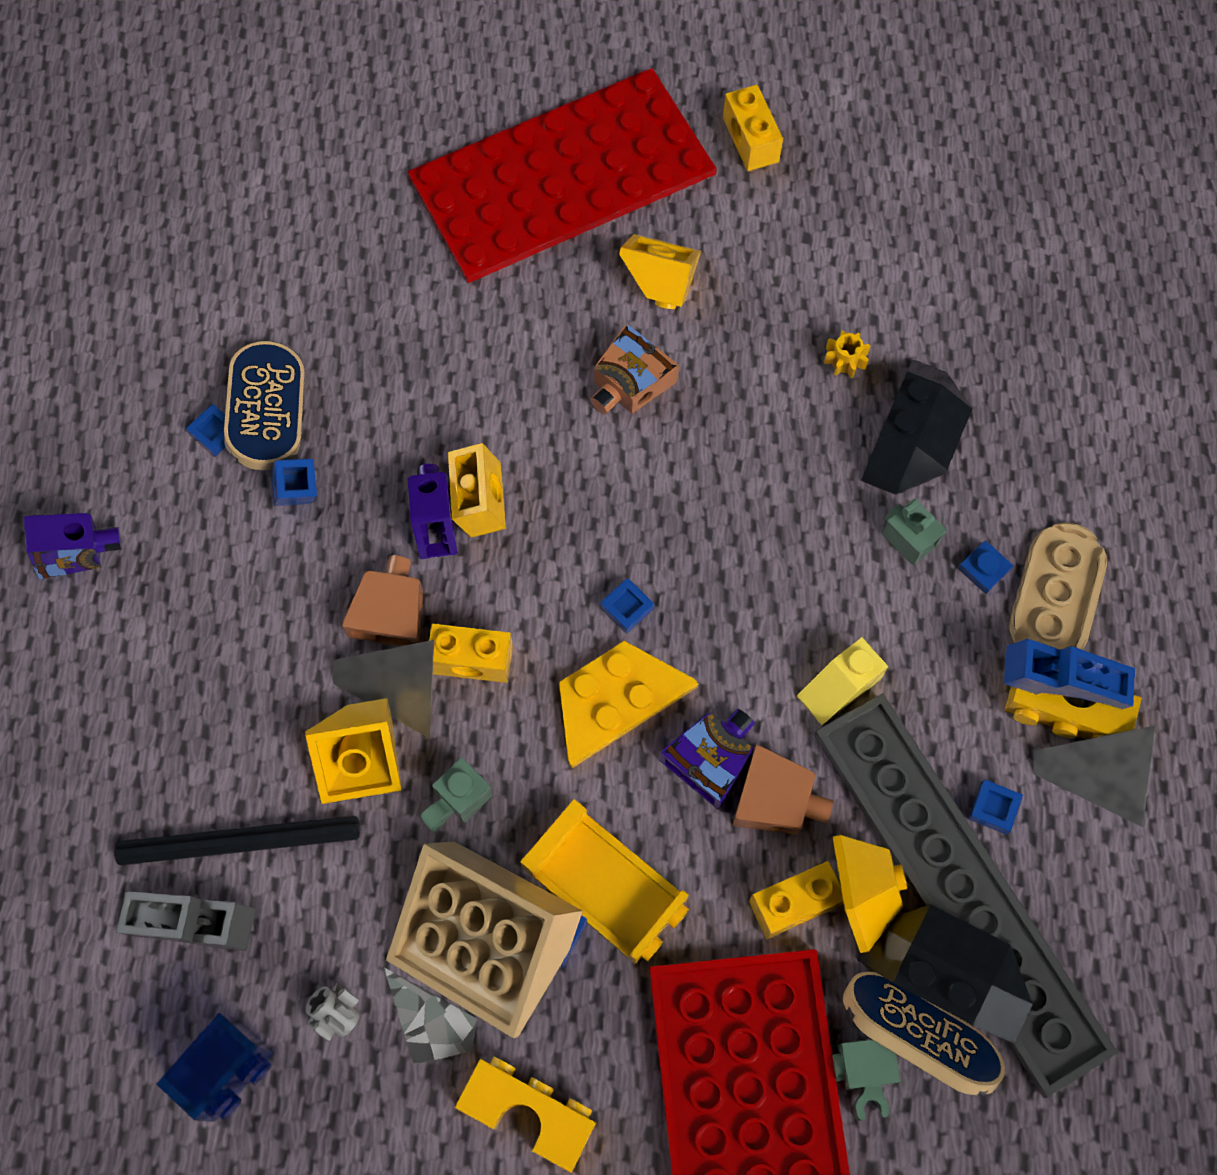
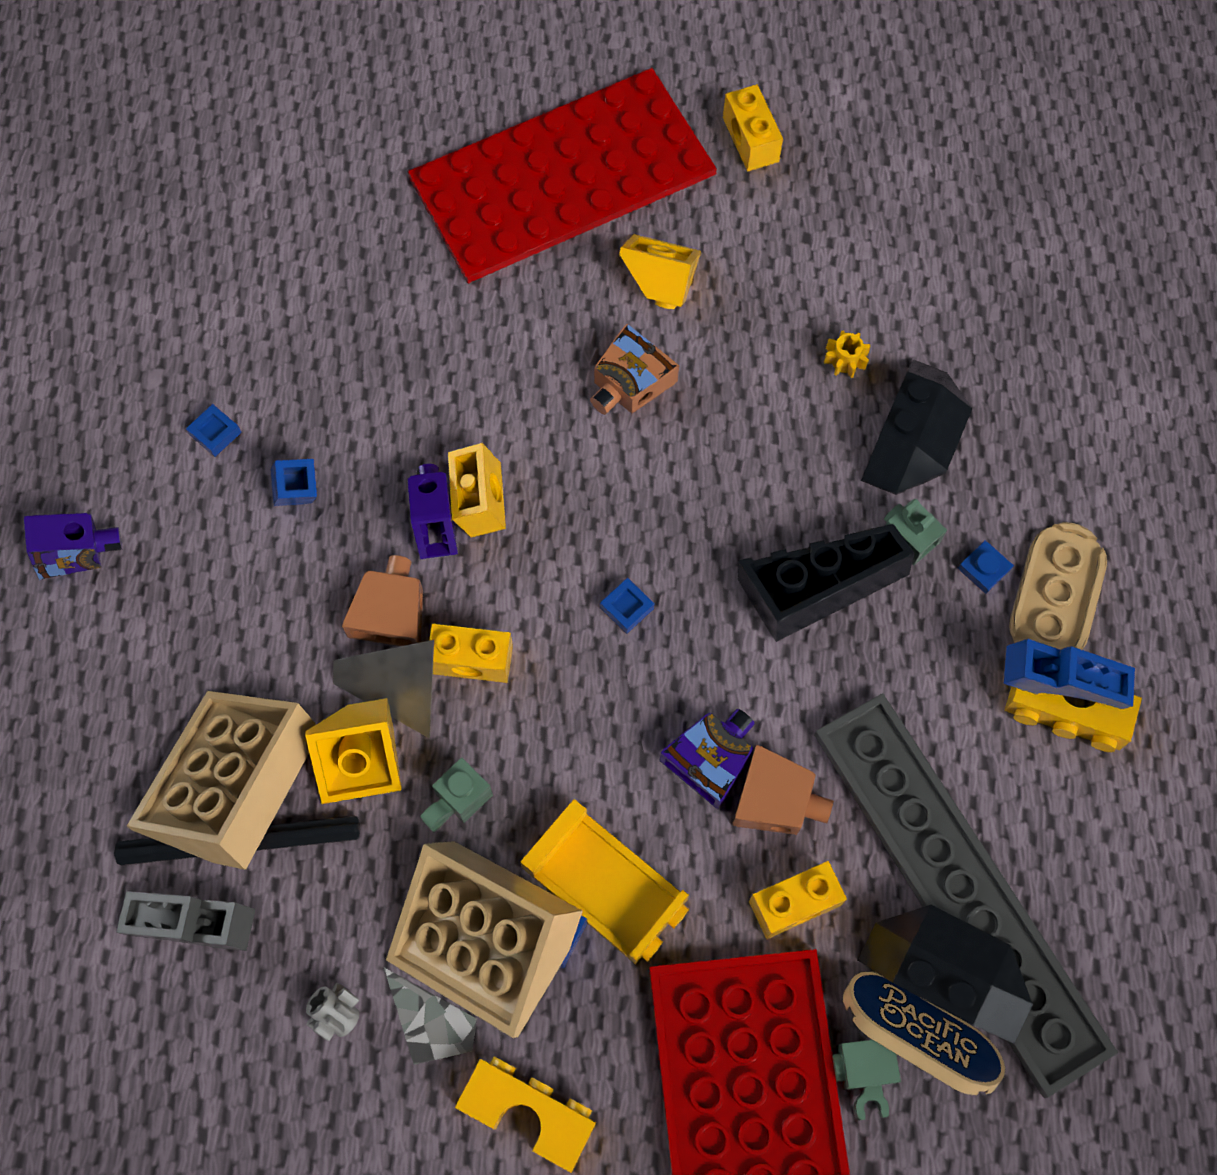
clear blue brick [156,1012,275,1122] -> none
tile [224,341,304,470] -> none
yellow wing [559,641,698,768] -> none
light yellow slope [797,637,888,726] -> none
yellow slope [833,835,908,953] -> none
blue plate [968,779,1023,835] -> none
flat silver sticker [1033,725,1156,827] -> none
none -> tan slope [127,691,316,870]
none -> black wedge [738,524,914,642]

